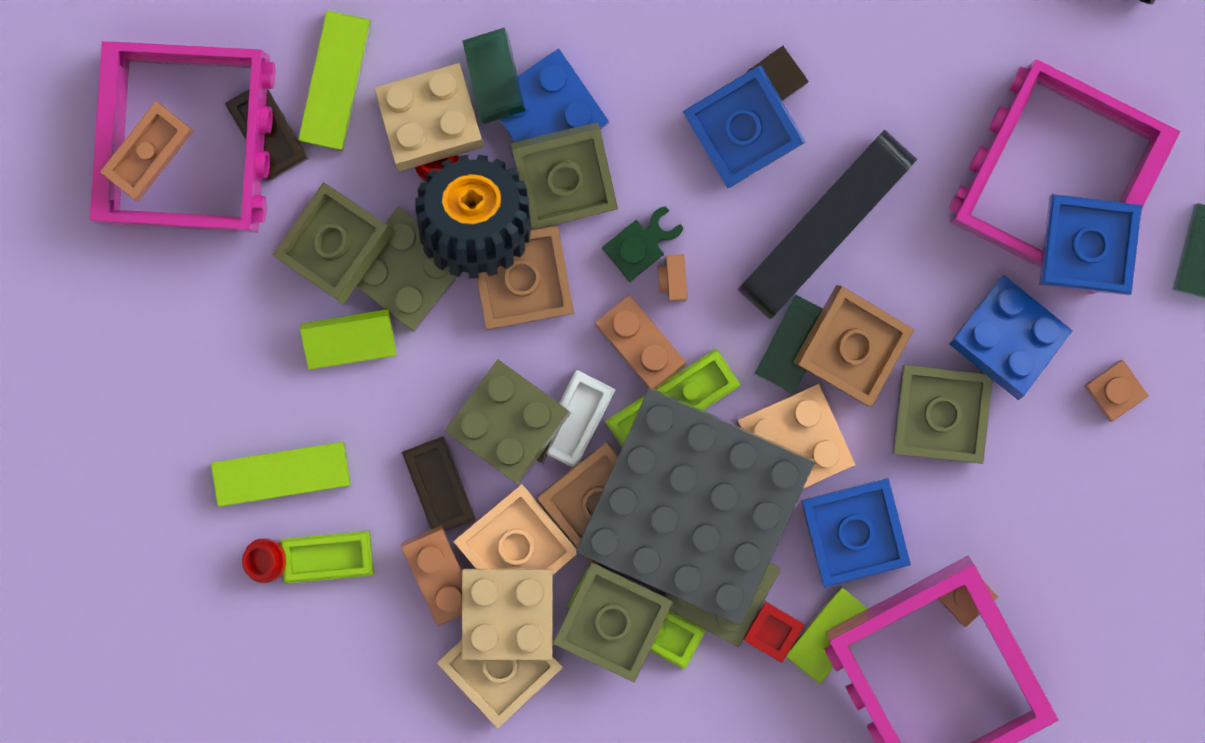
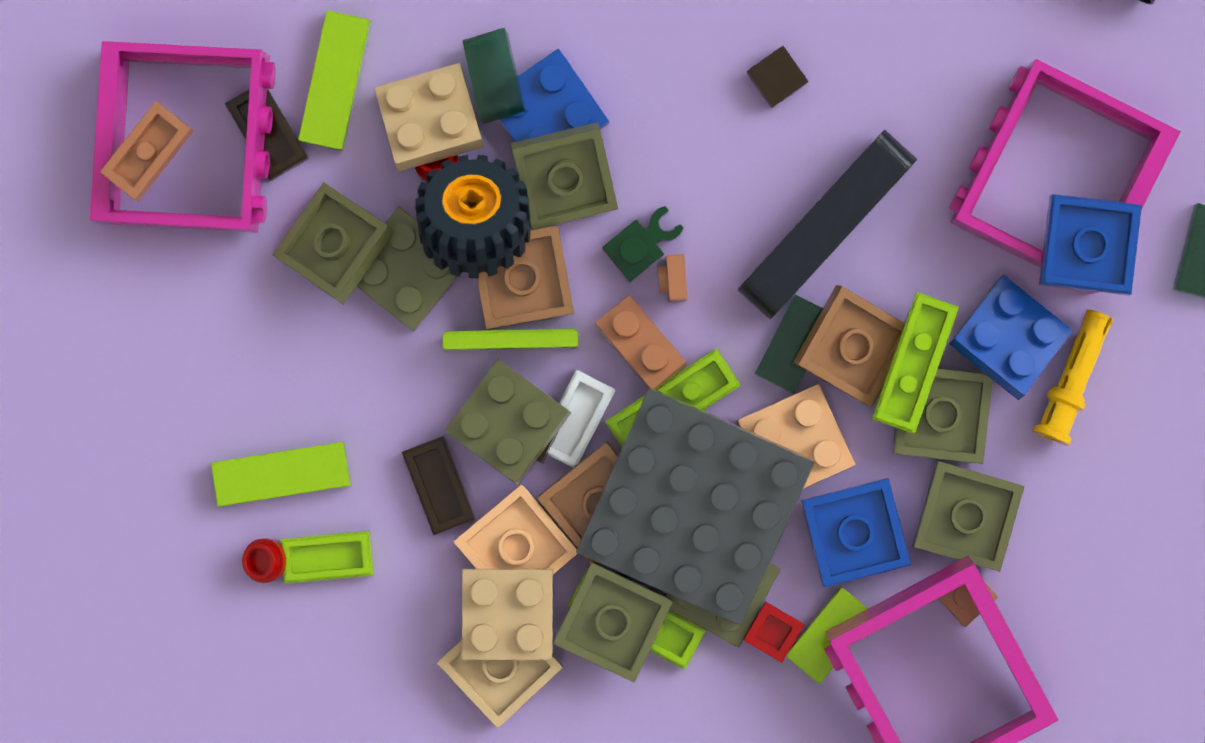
lime tile [300,309,396,370] -> none
nougat plate [401,525,462,626] -> none
blue plate [683,65,806,188] -> none
nougat plate [1084,360,1149,422] -> none
none -> lime tile [443,329,578,351]
none -> lime tile [871,292,959,434]
none -> olive plate [912,461,1025,572]
none -> yellow pin [1032,309,1114,446]

